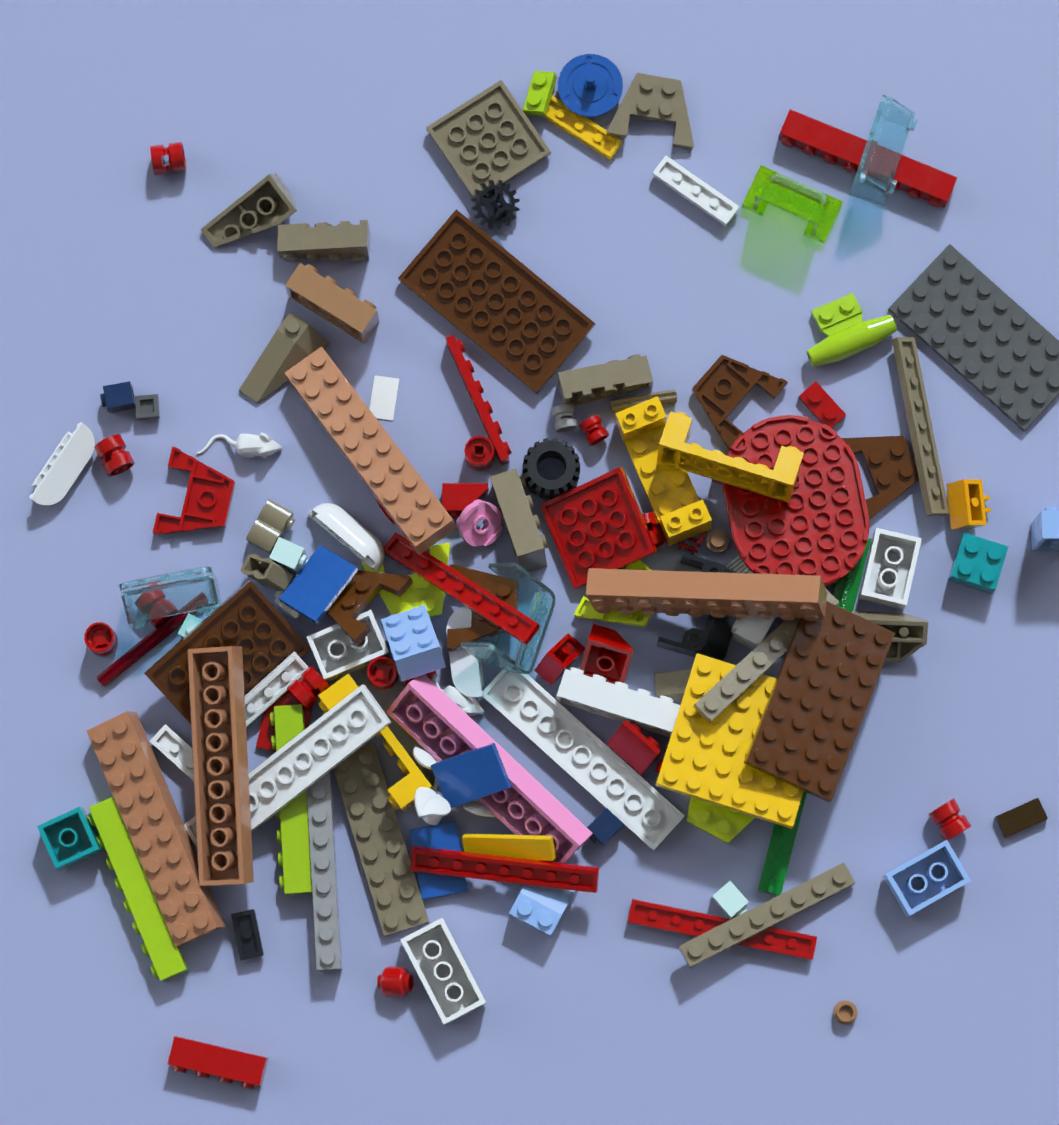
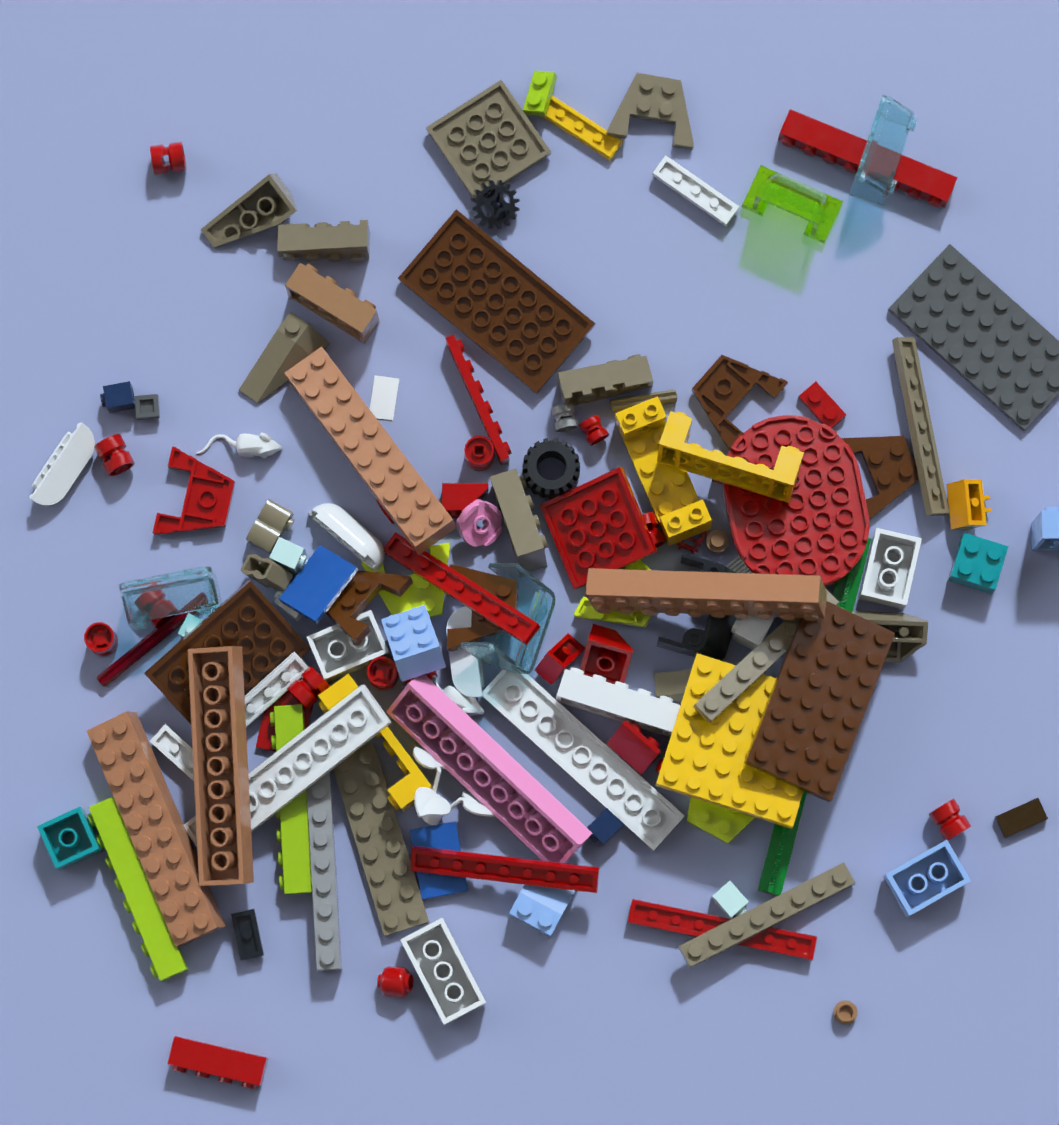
blue tile [431,742,512,808] -> none
yellow tile [462,834,556,861] -> none
blue piece [558,54,623,117] -> none
lime plate [806,293,897,367] -> none

